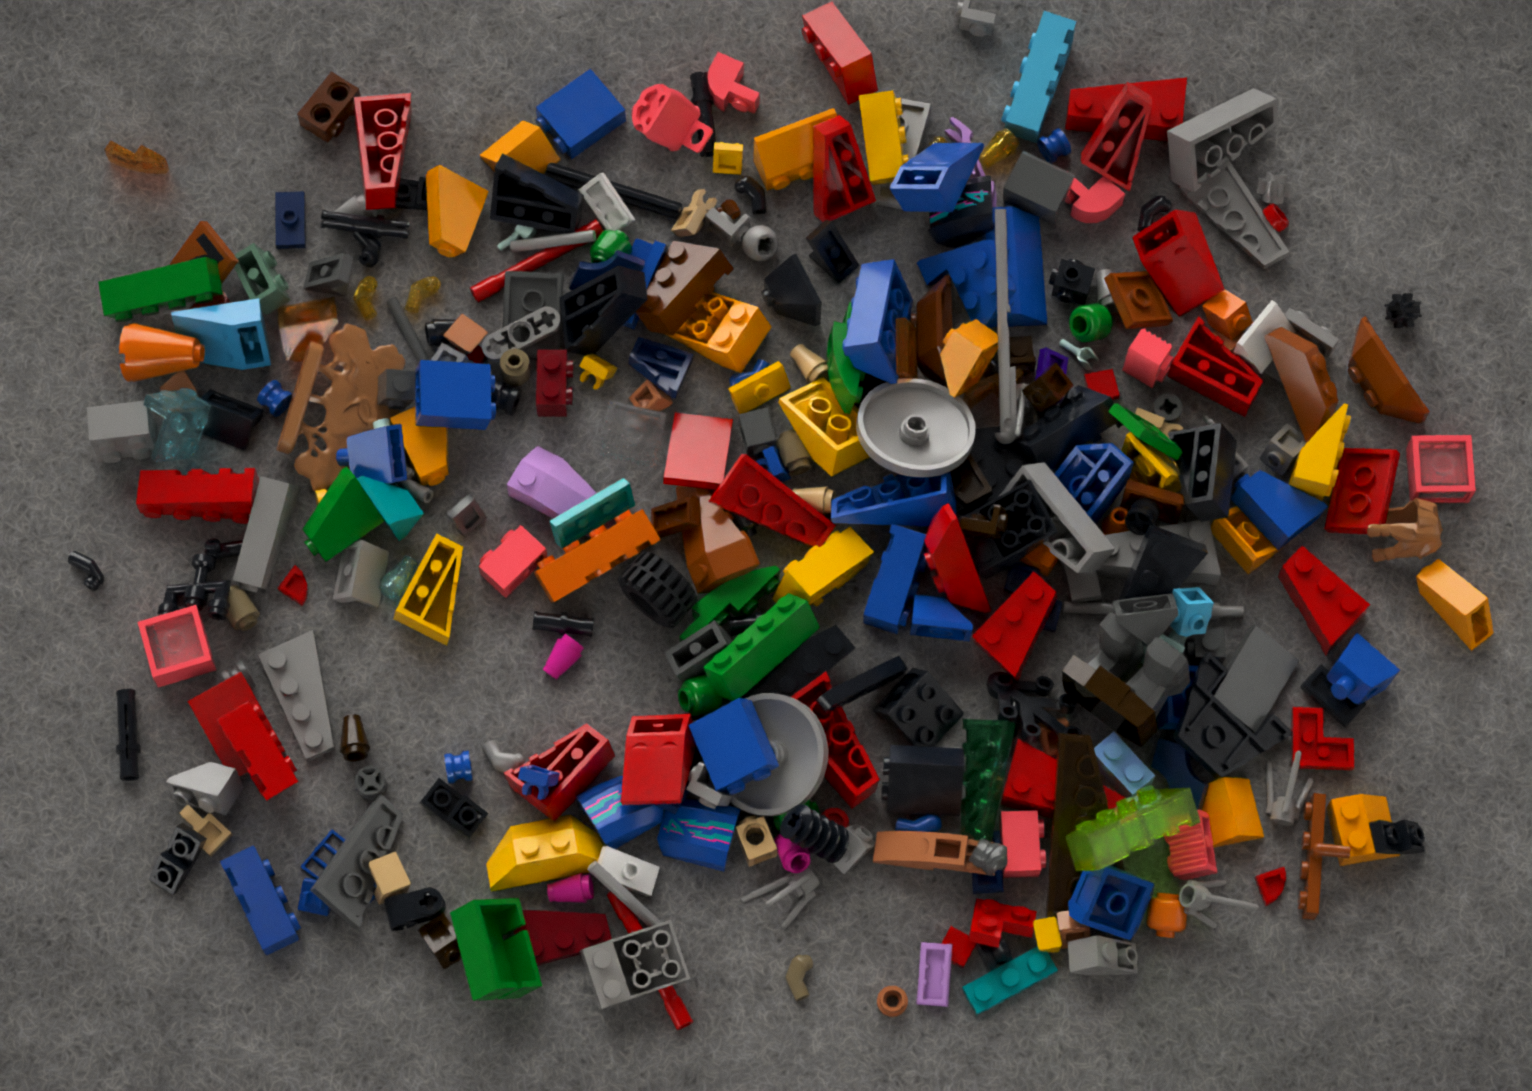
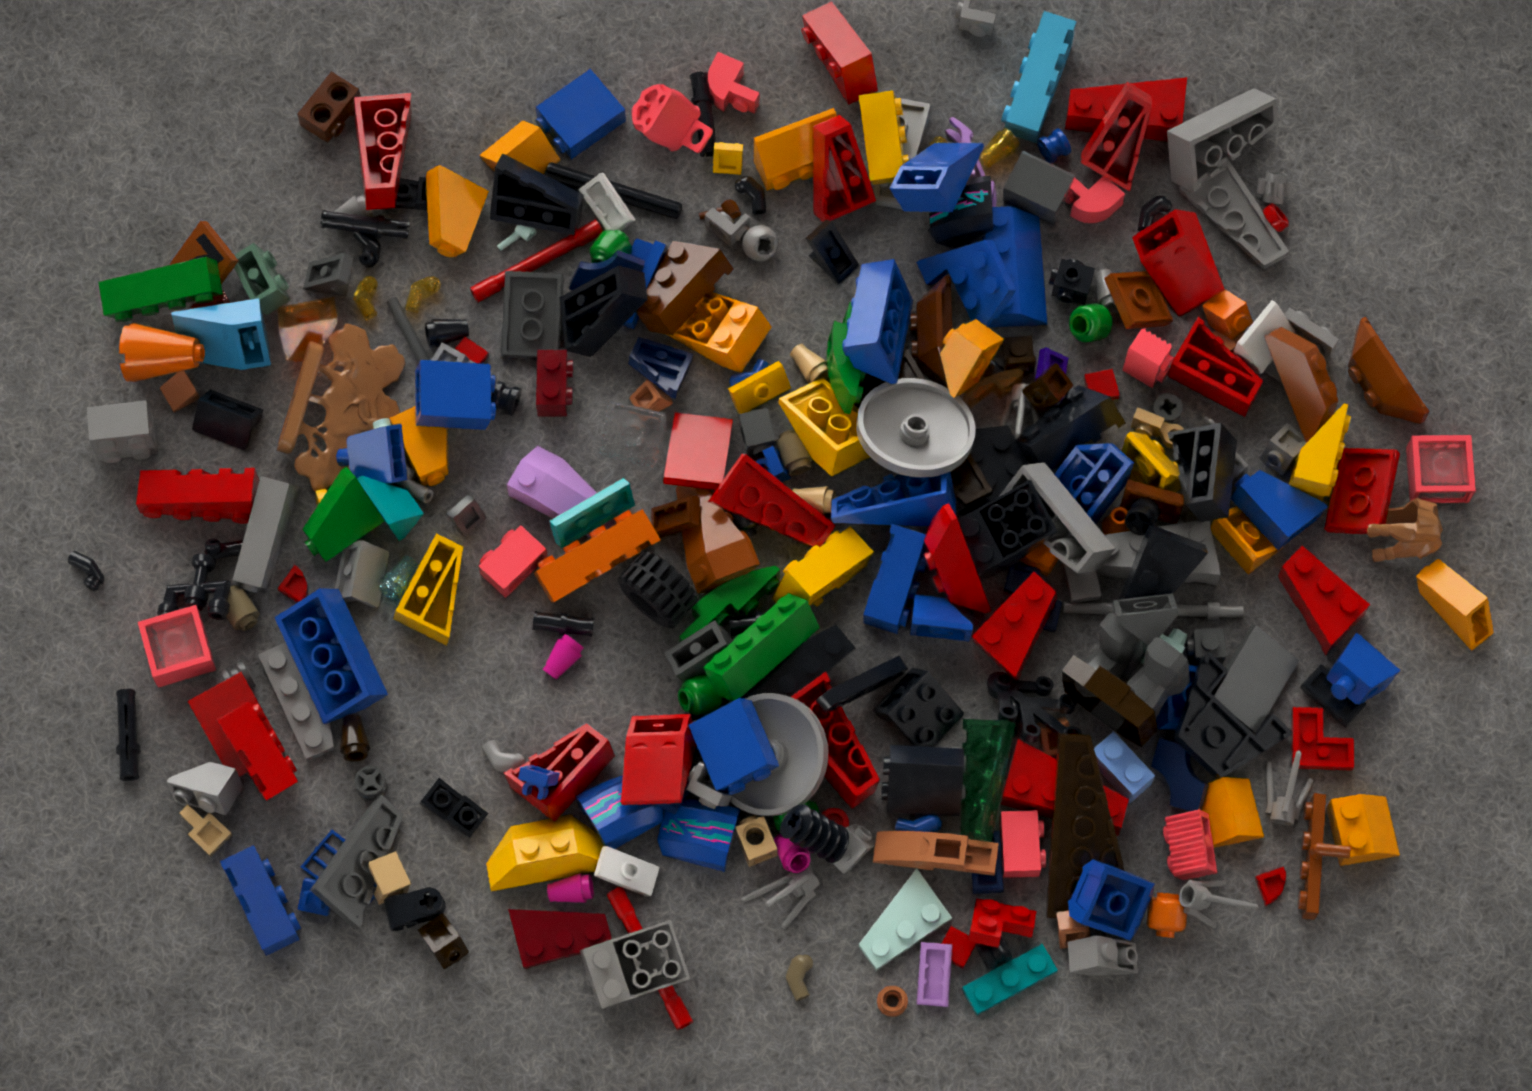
clear orange slope [104,140,169,174] -> none
clear light blue bracket [143,388,211,463] -> none
black slope [149,823,207,895] -> none
blue wheel [257,380,293,417] -> none
dark blue plate [275,191,306,249] -> none
dark grey brick [377,369,415,410] -> none
nougat slope [443,314,488,355] -> none
blue wheel [444,750,473,784] -> none
green piece [450,898,542,1001] -> none
light grey beam [482,306,561,362] -> none
dark tan brick [500,349,531,386] -> none
light grey bar [510,230,596,253] -> none
yellow tile [579,354,618,390] -> none
light grey bar [587,861,660,927] -> none
tan plate [671,189,717,237] -> none
black slope [761,254,822,326] -> none
clear orange tile [896,317,917,378] -> none
dark brown bracket [960,505,1008,539] -> none
dark grey arm [969,838,1008,876] -> none
light grey bar [995,209,1017,444] -> none
yellow slope [1033,916,1062,953] -> none
light aqua hand [1059,339,1099,370] -> none
clear neon green wedge [1065,786,1201,871] -> none
green tile [1108,403,1183,460] -> none
medium azure brick [1170,587,1214,637] -> none
black slope [1369,819,1425,854] -> none
black gear [1384,293,1422,328] -> none
none -> blue slope [274,588,388,724]
none -> light aqua wing [859,868,952,971]

